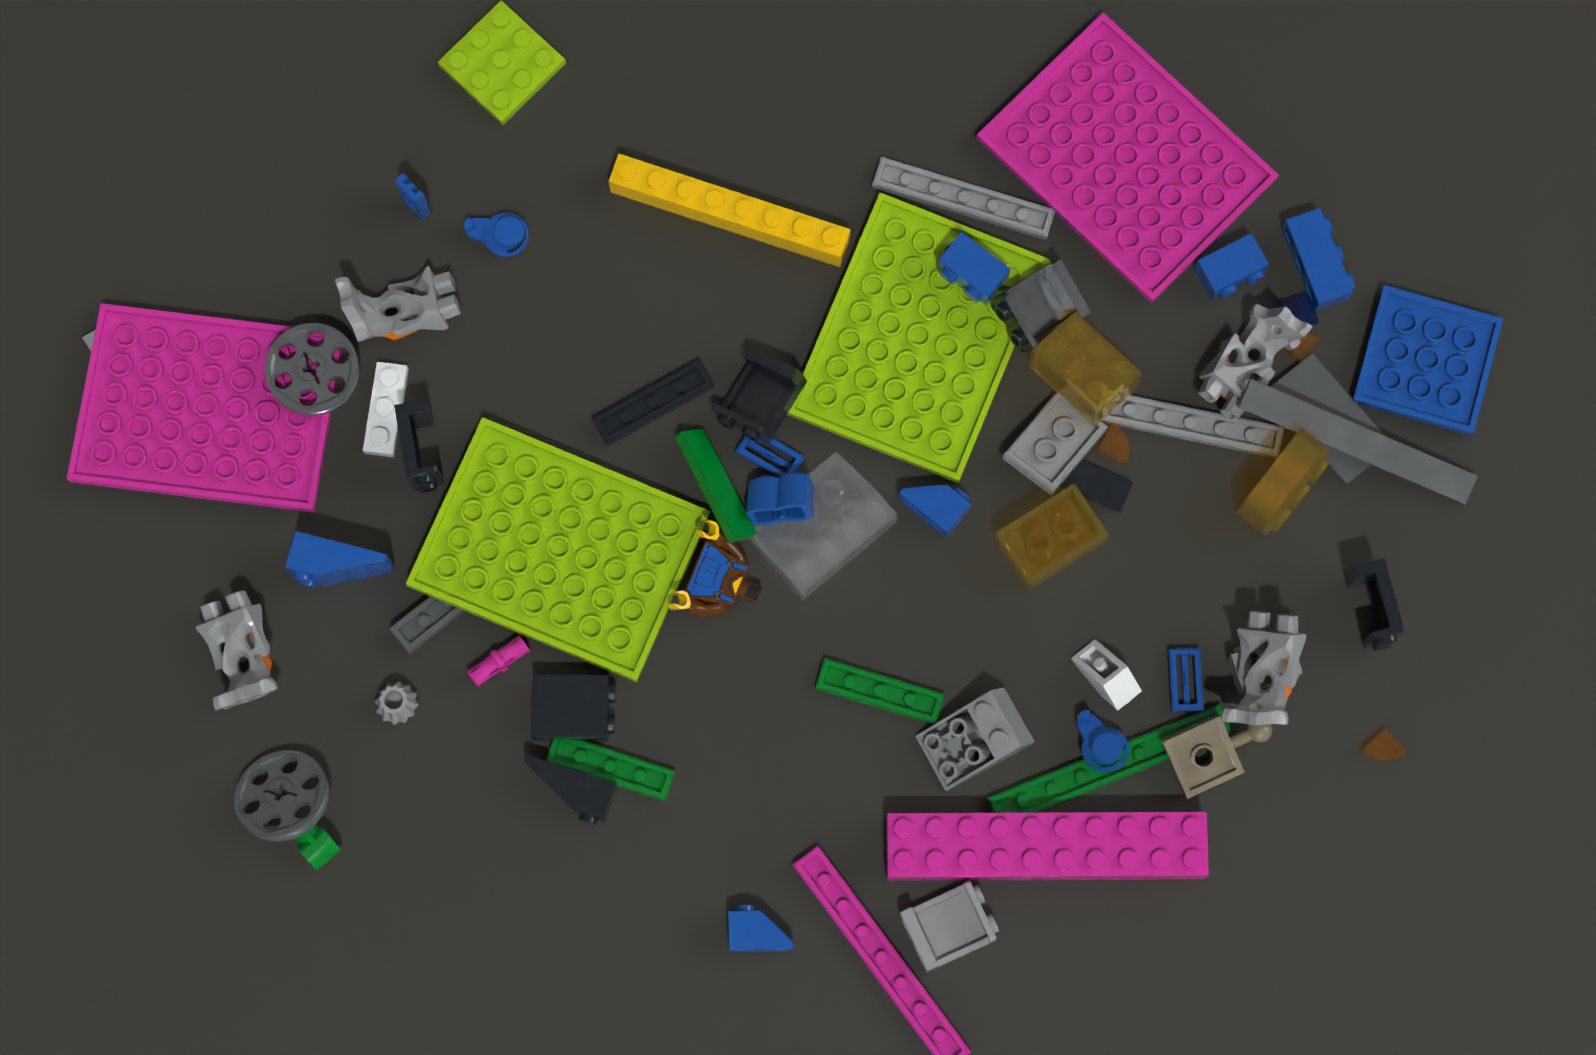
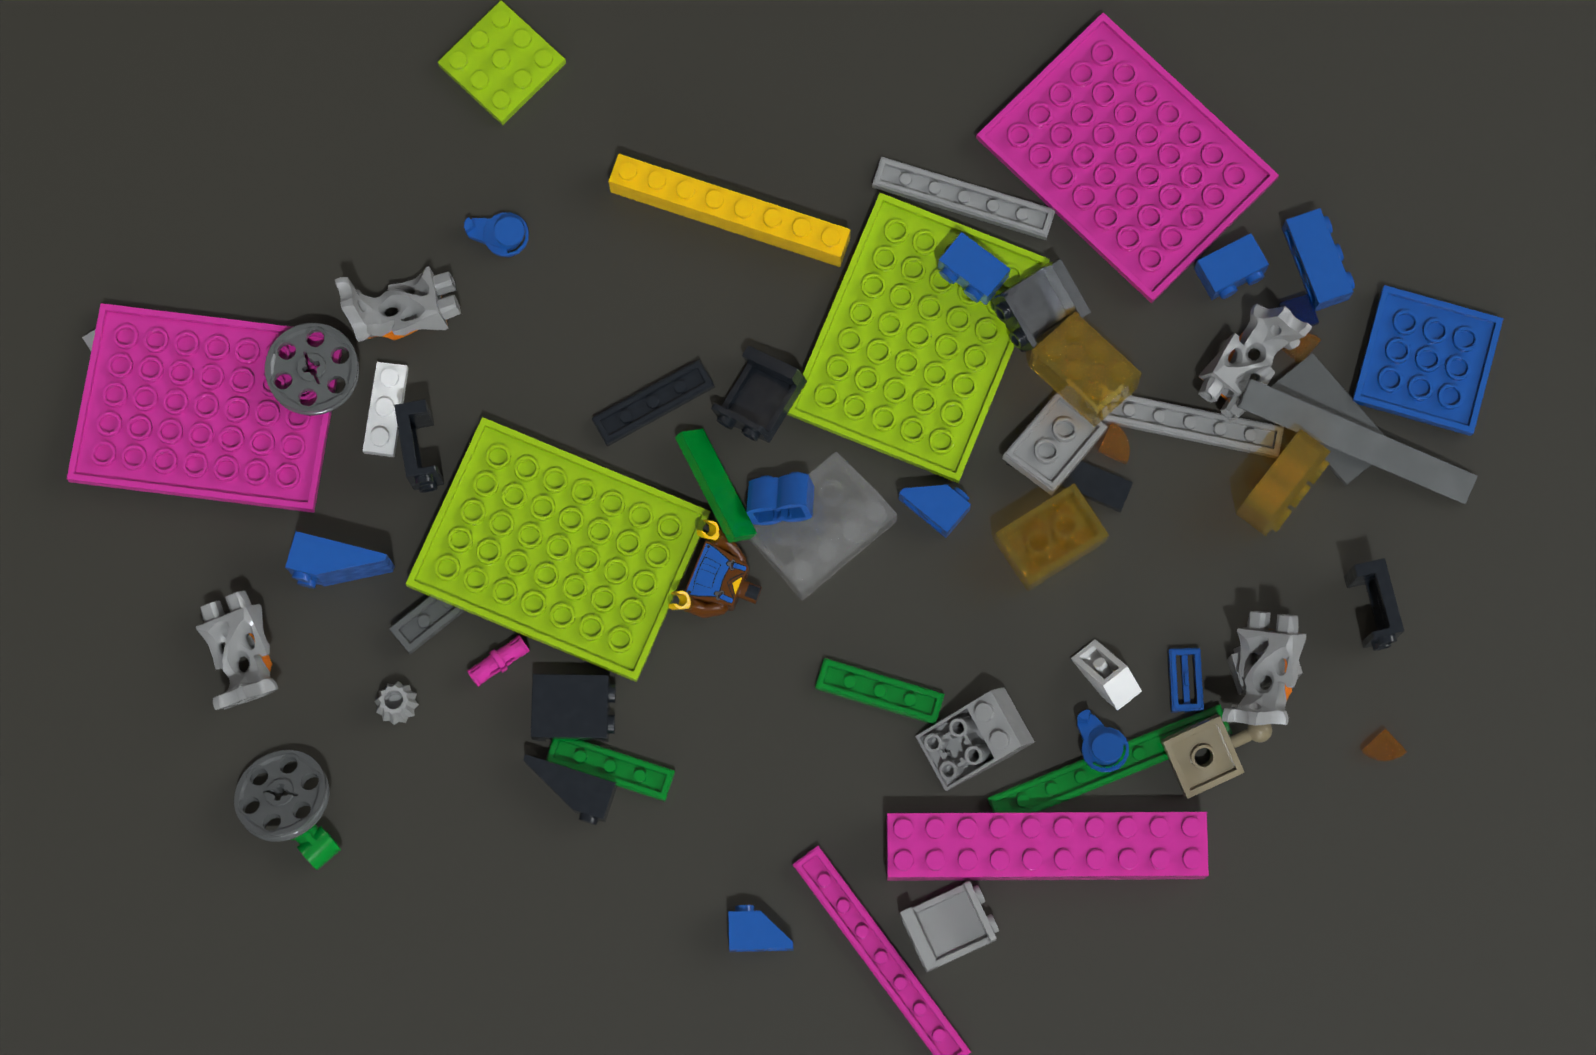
blue tile [395,173,431,220] -> none
blue tile [736,437,805,478] -> none

